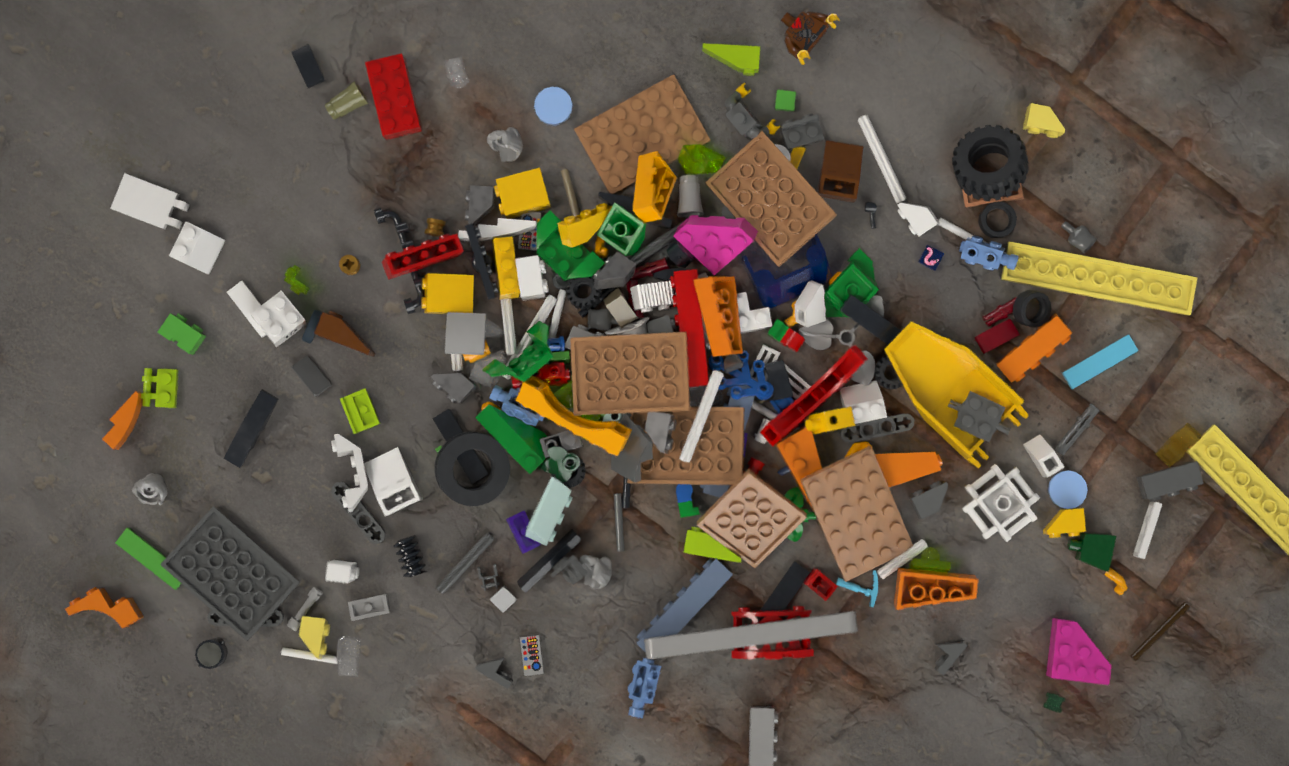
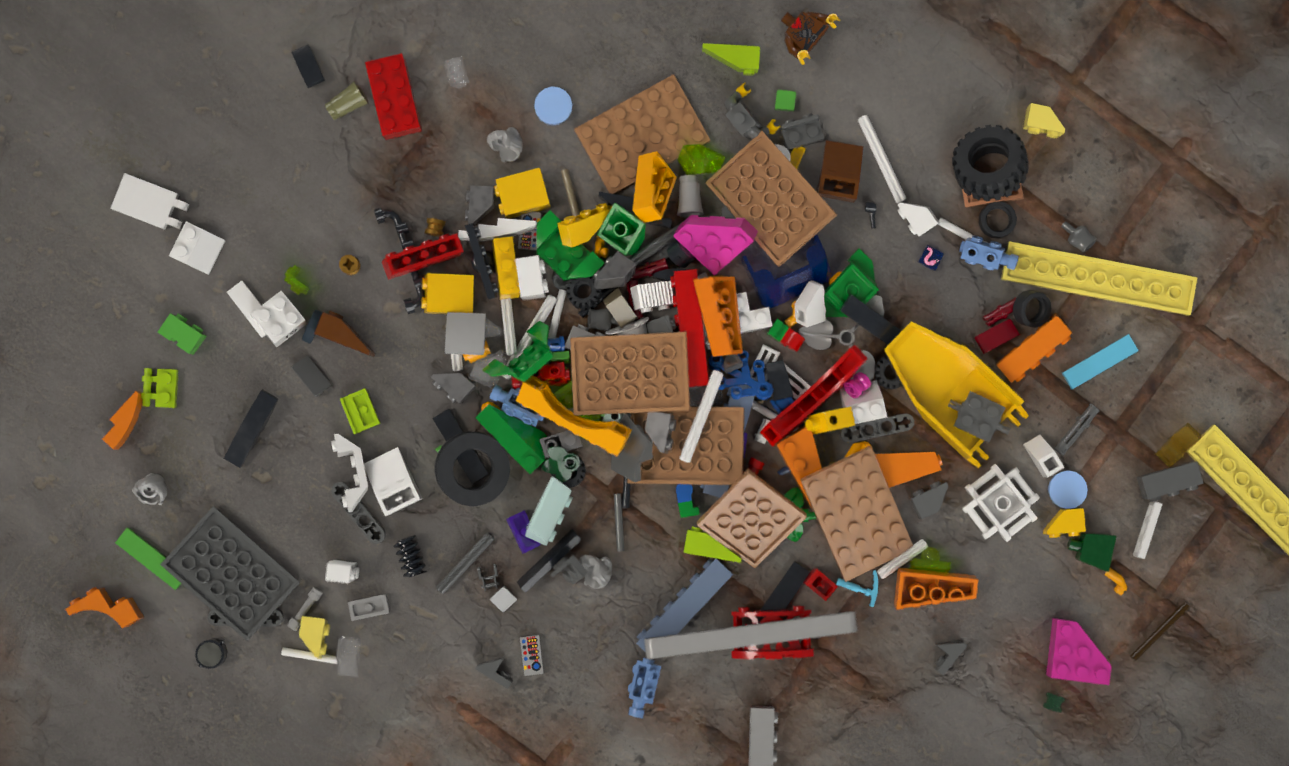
none -> dark pink wheel [844,372,871,398]

